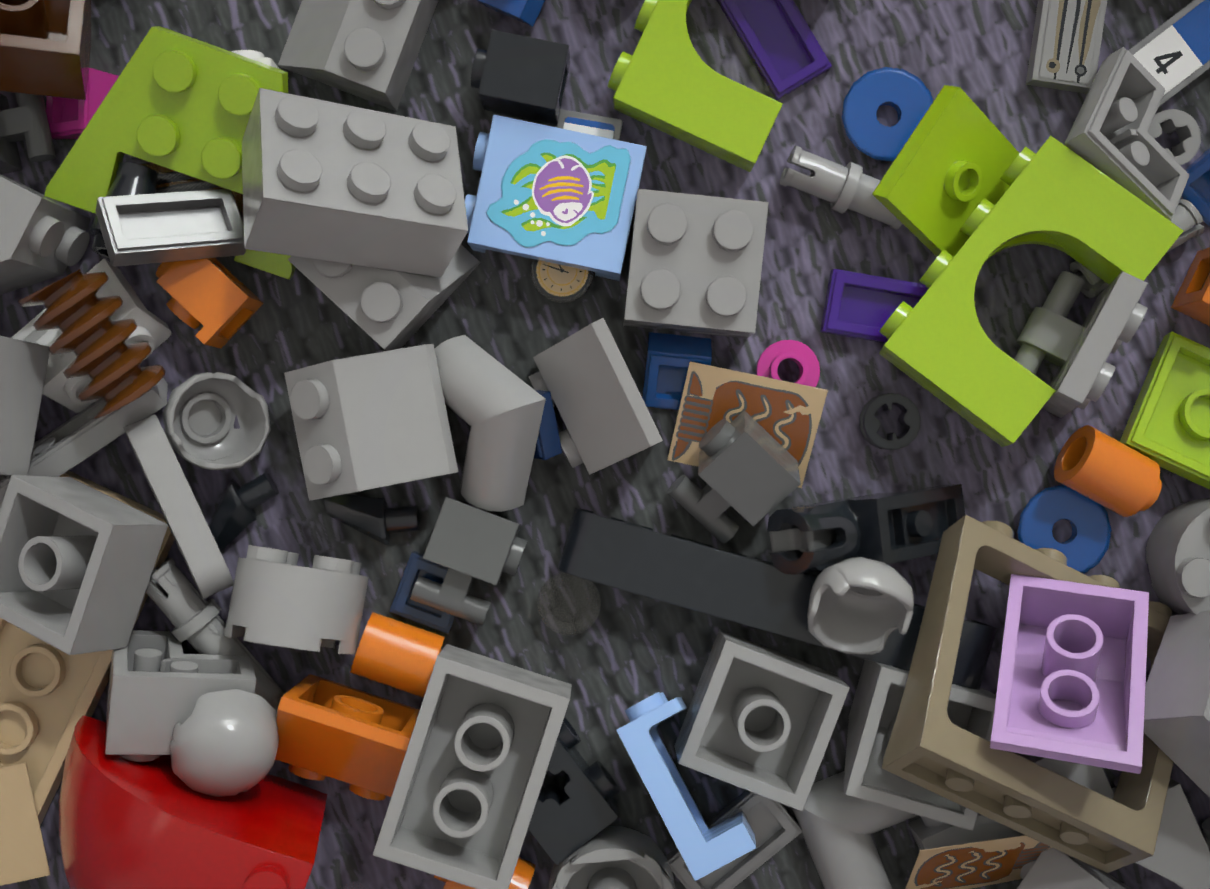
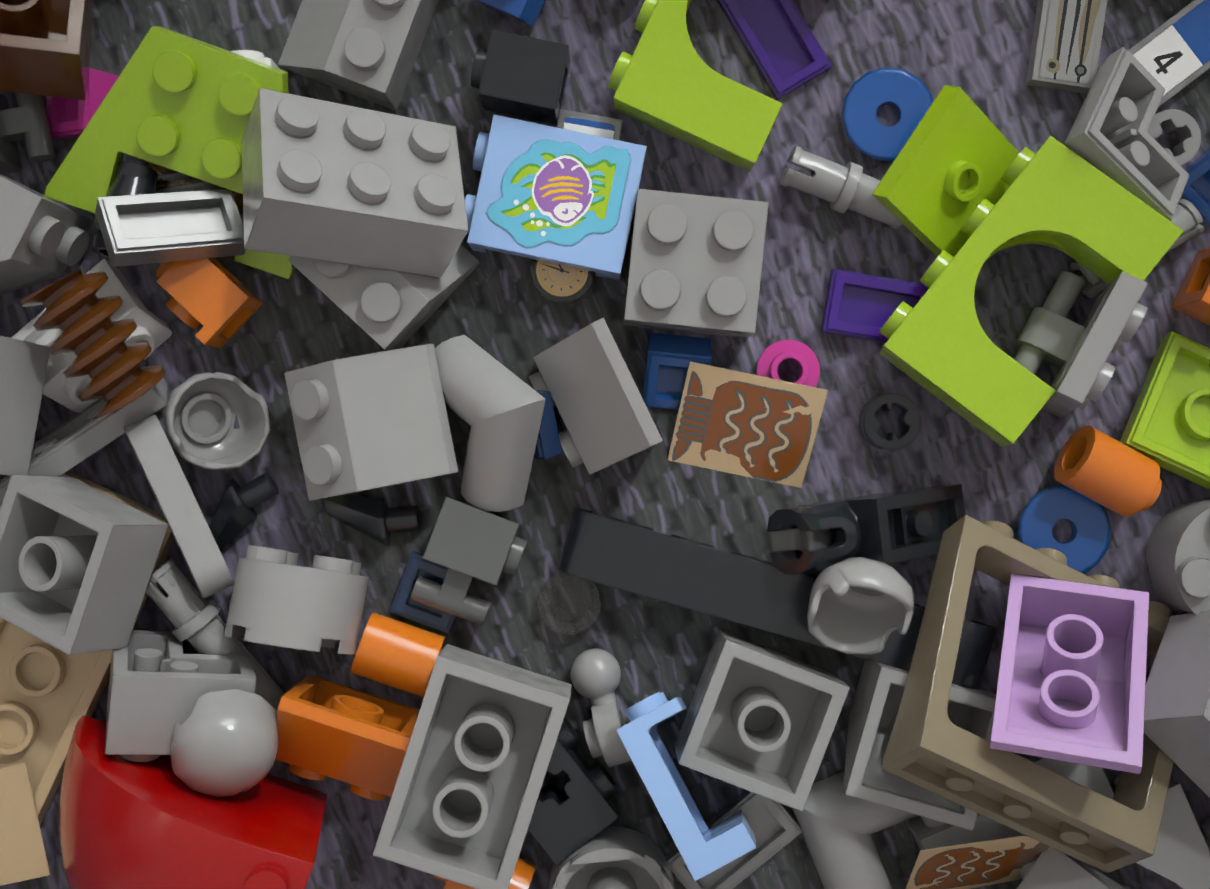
dark grey brick [667,410,801,544] -> none
none -> light grey plate [570,648,632,768]

